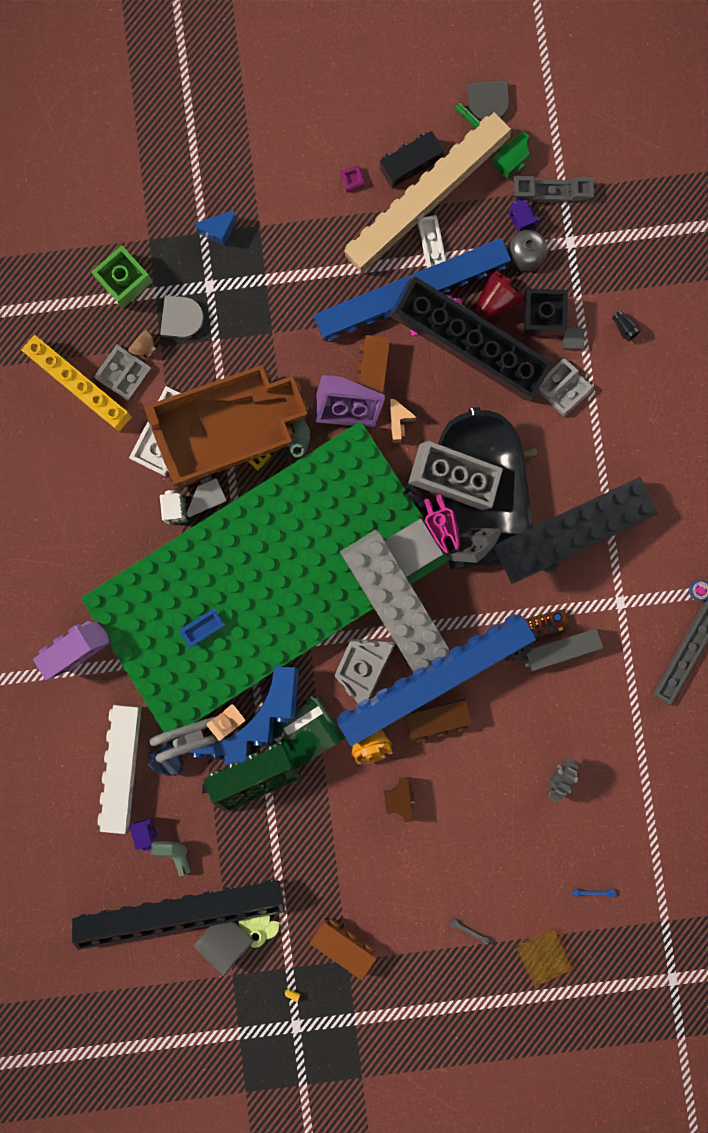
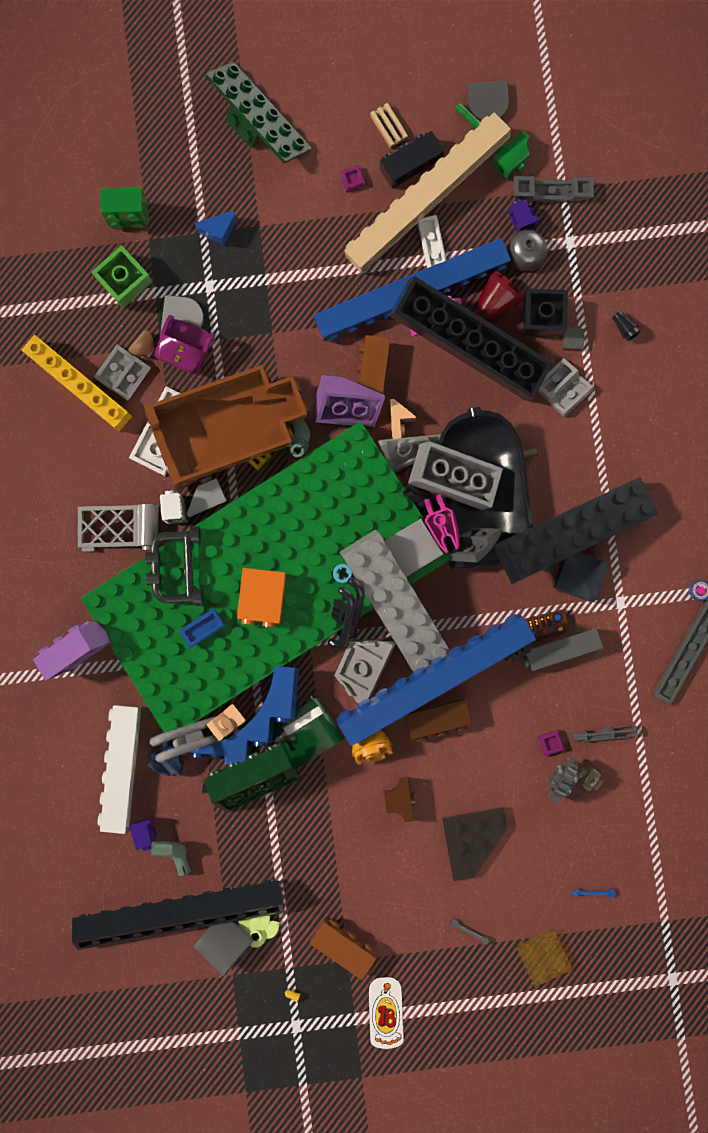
none -> light grey piece [78,504,159,552]
none -> green brick [100,187,149,229]
none -> pearl dark grey bar [145,526,204,606]
none -> magenta piece [154,315,216,375]
none -> dark green bracket [205,62,311,163]
none -> orange brick [237,568,286,627]
none -> black piece [328,577,365,649]
none -> medium azure bush [333,564,352,583]
none -> sticker [369,977,403,1049]
none -> tan tile [370,103,408,149]
none -> light grey wing [378,434,441,473]
none -> clear smoke plate [442,807,507,881]
none -> magenta tile [538,730,564,756]
none -> black brick [553,552,609,603]
none -> dark grey piece [573,725,638,742]
none -> dark tan gear [577,766,603,792]

